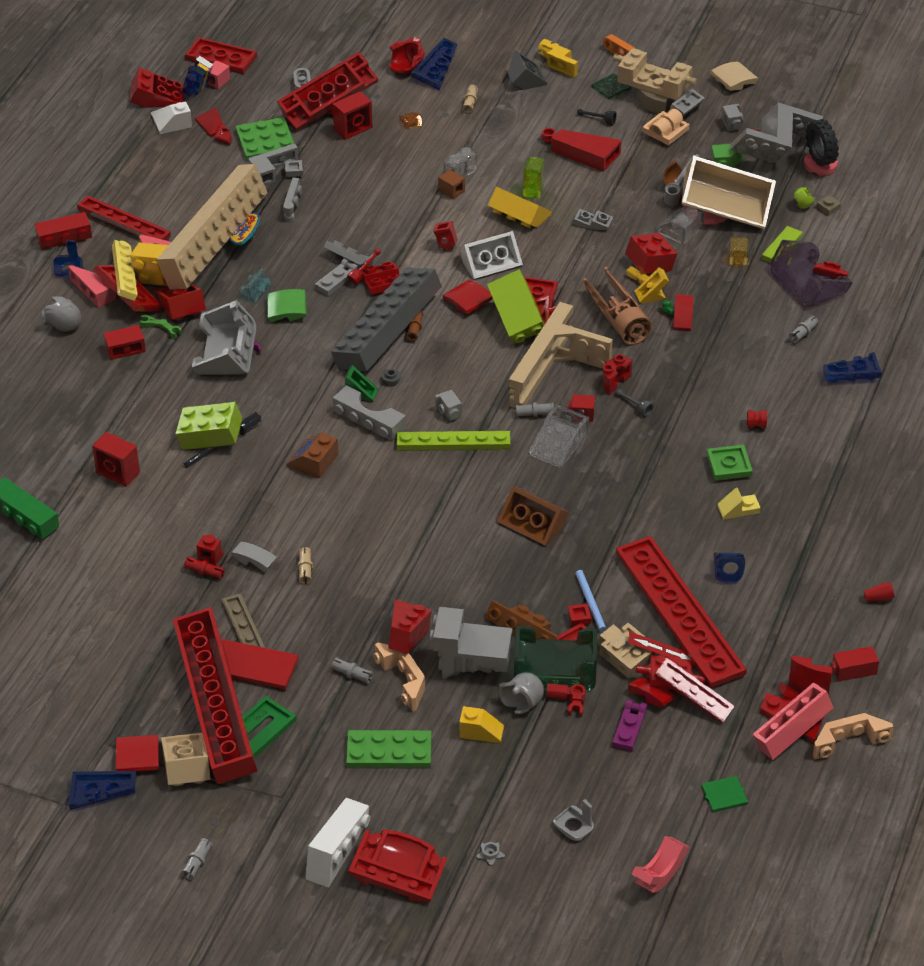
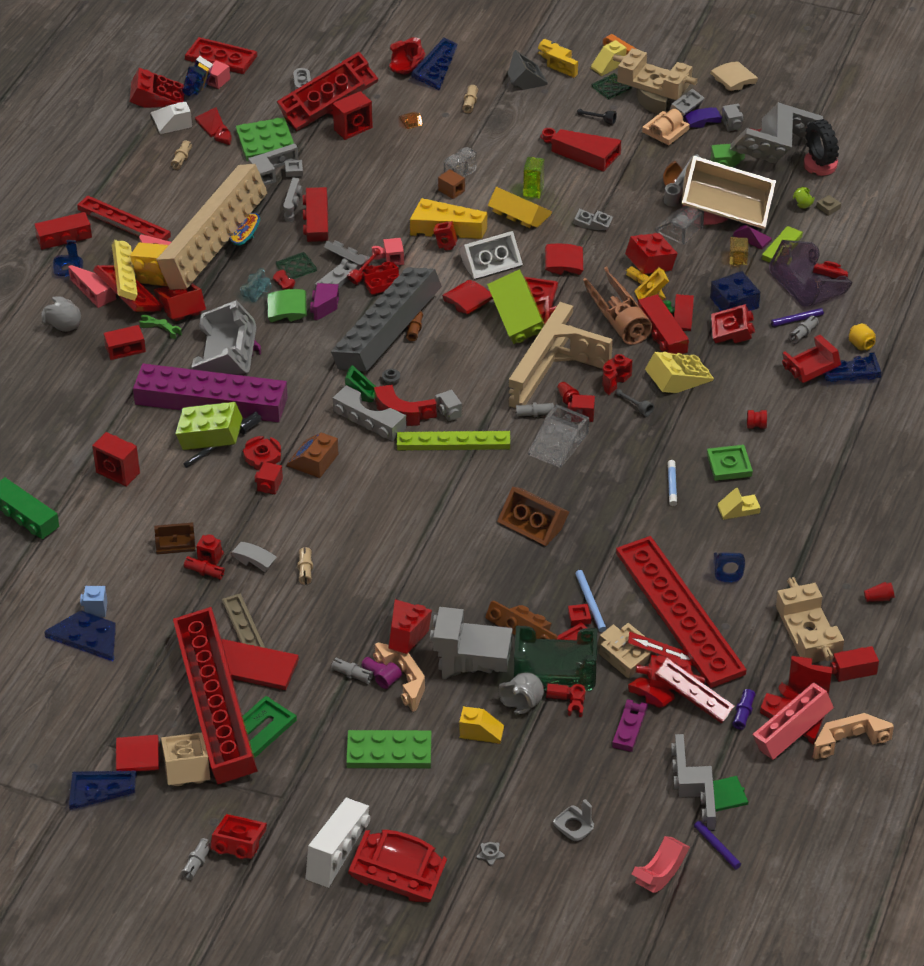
none -> clear blue wing [44,611,116,661]
none -> light blue brick [80,586,108,617]
none -> magenta brick [133,363,288,422]
none -> reddish brown hinge [154,522,196,554]
none -> tan pin [171,140,192,170]
none -> red plate [211,814,267,859]
none -> red plate [243,436,281,470]
none -> red brick [255,462,283,495]
none -> red piece [273,270,295,290]
none -> clear green window [276,252,317,279]
none -> red wedge [303,187,328,242]
none -> magenta slope [310,283,339,320]
none -> magenta pin [361,657,402,689]
none -> coral brick [372,238,404,265]
none -> red arch [374,385,437,426]
none -> yellow wedge [410,198,487,239]
none -> red slope [545,243,583,275]
none -> red cone [557,382,580,405]
none -> light yellow slope [591,40,627,76]
none -> red brick [638,294,689,354]
none -> light yellow slope [645,352,714,393]
none -> light blue bar [668,460,677,506]
none -> light grey bracket [671,734,716,830]
none -> dark purple slope [683,108,722,128]
none -> dark purple bar [694,821,741,870]
none -> clear blue brick [710,271,761,311]
none -> red plate [711,304,755,343]
none -> dark purple pin [732,689,756,730]
none -> magenta slope [733,224,772,250]
none -> dark purple bar [771,308,824,327]
none -> tan brick [776,577,844,663]
none -> red panel [782,335,841,383]
none -> yellow head [849,323,876,351]

